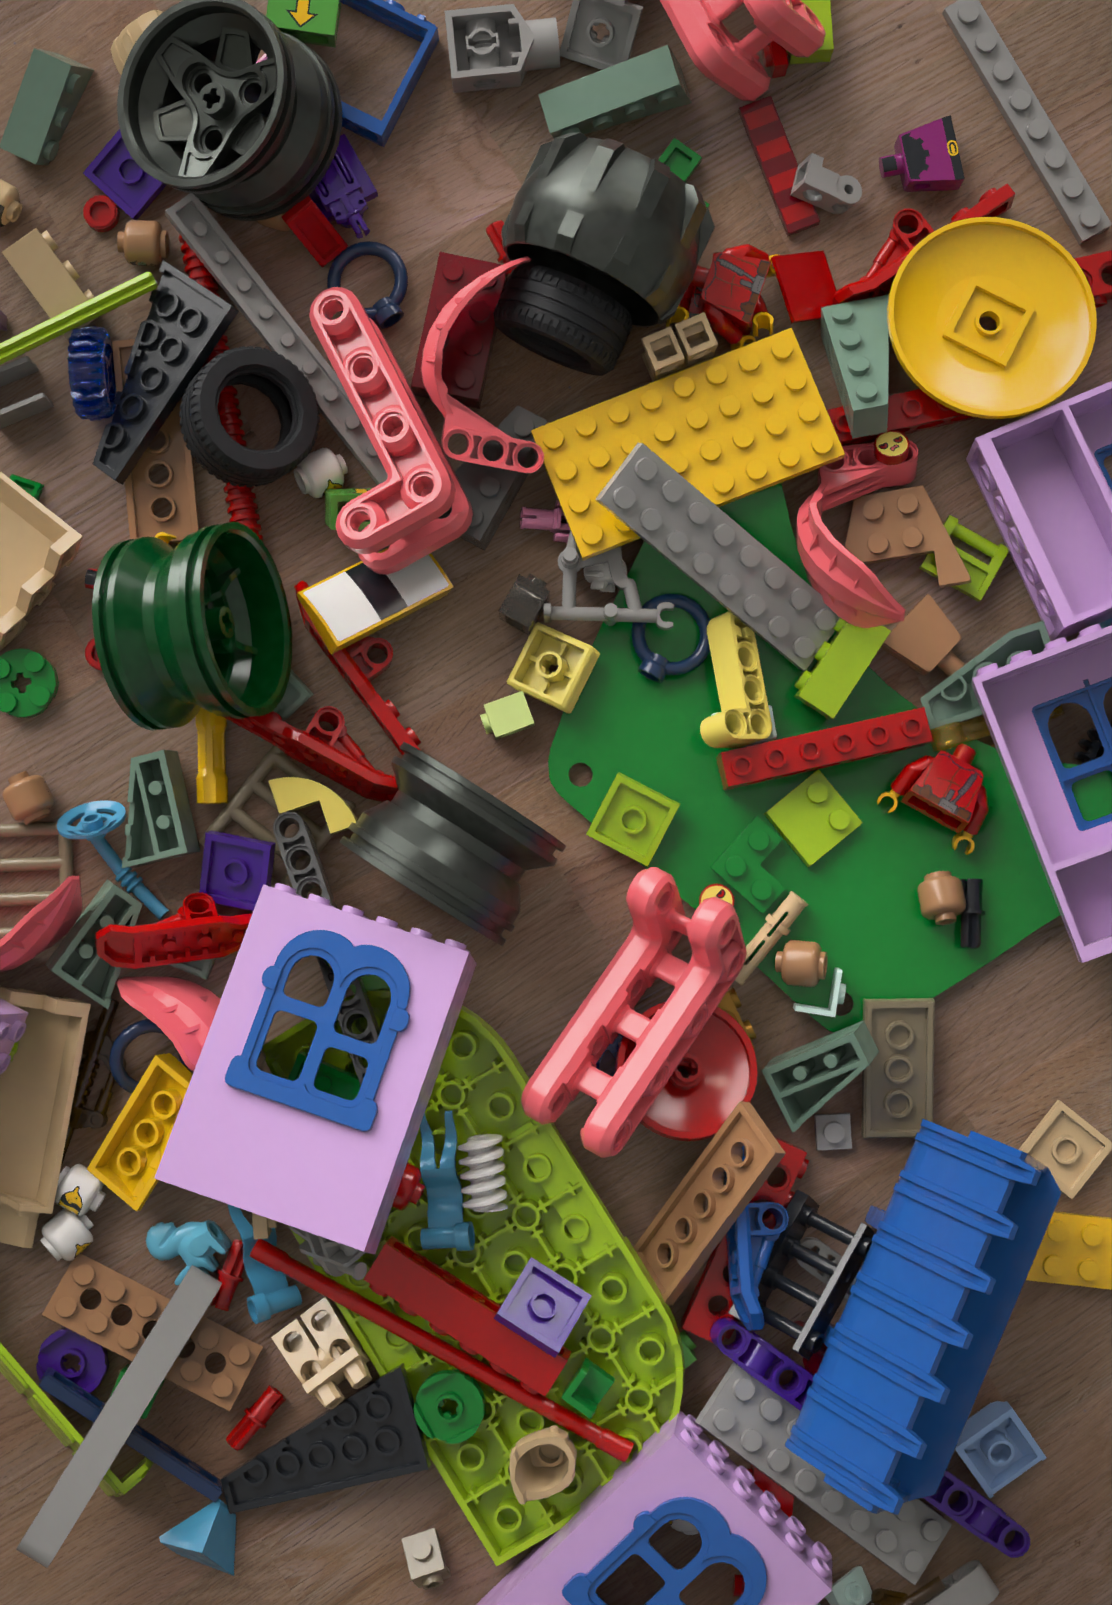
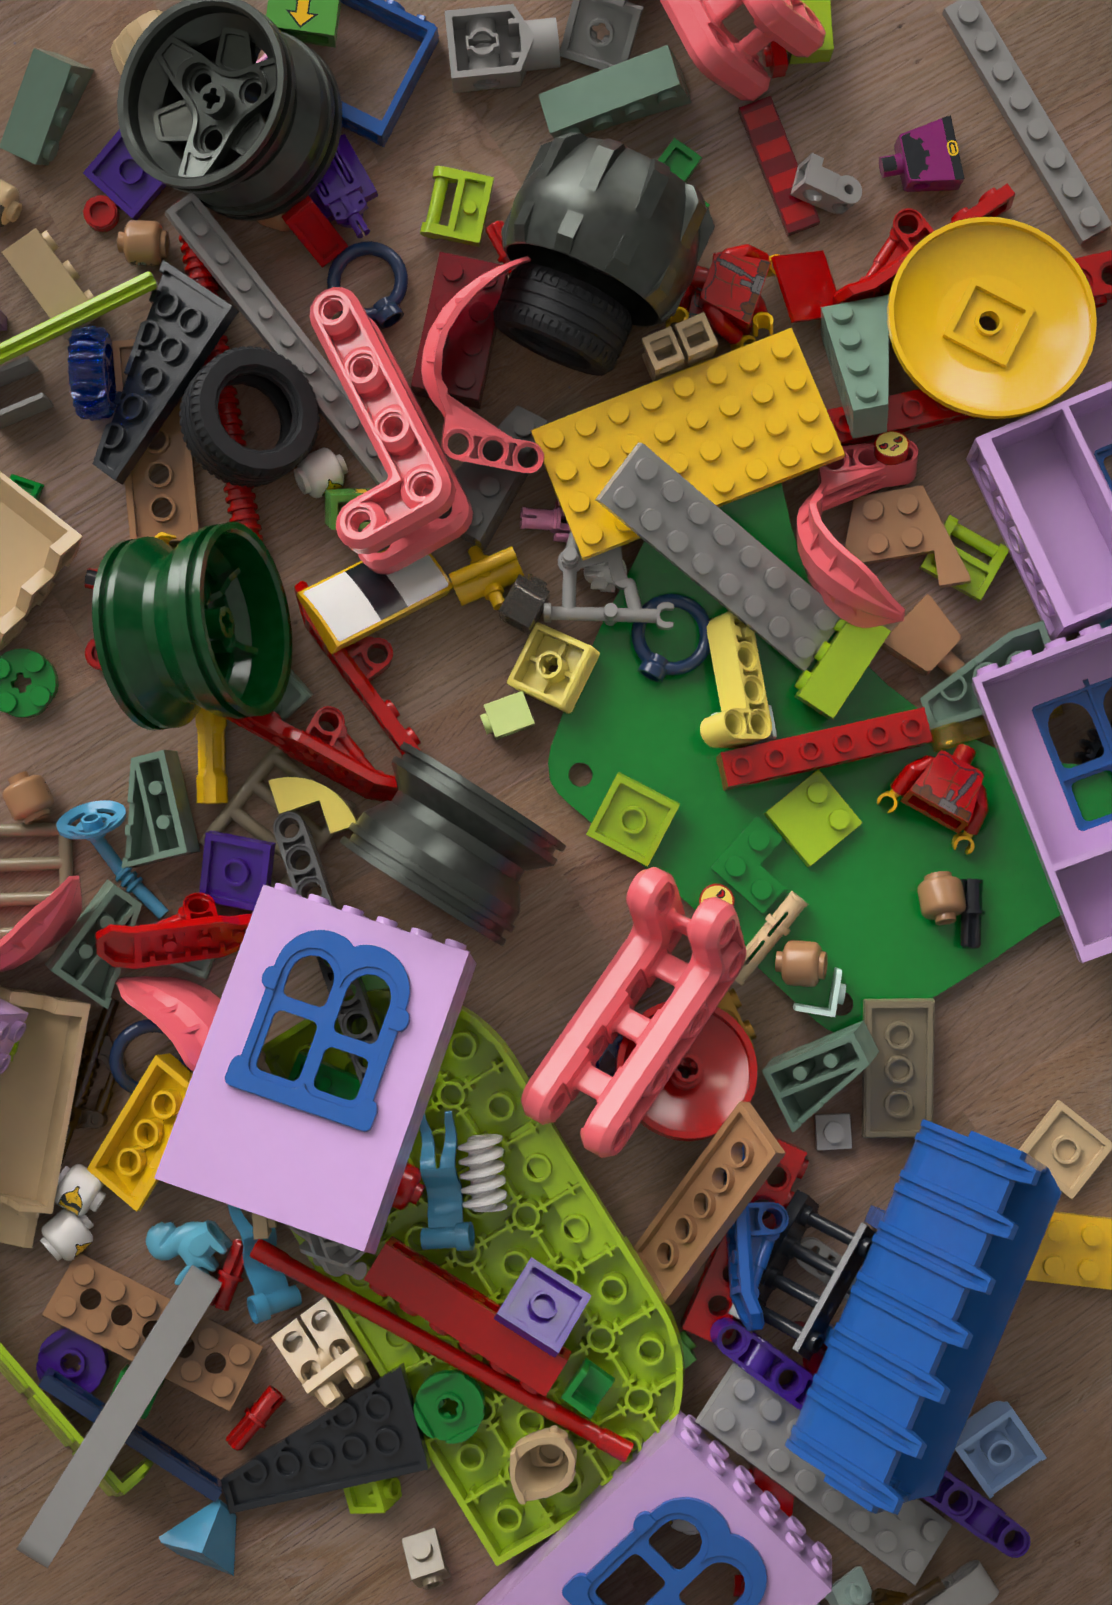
none -> lime bracket [343,1477,402,1514]
none -> lime plate [420,166,494,247]
none -> yellow pin [448,546,525,610]

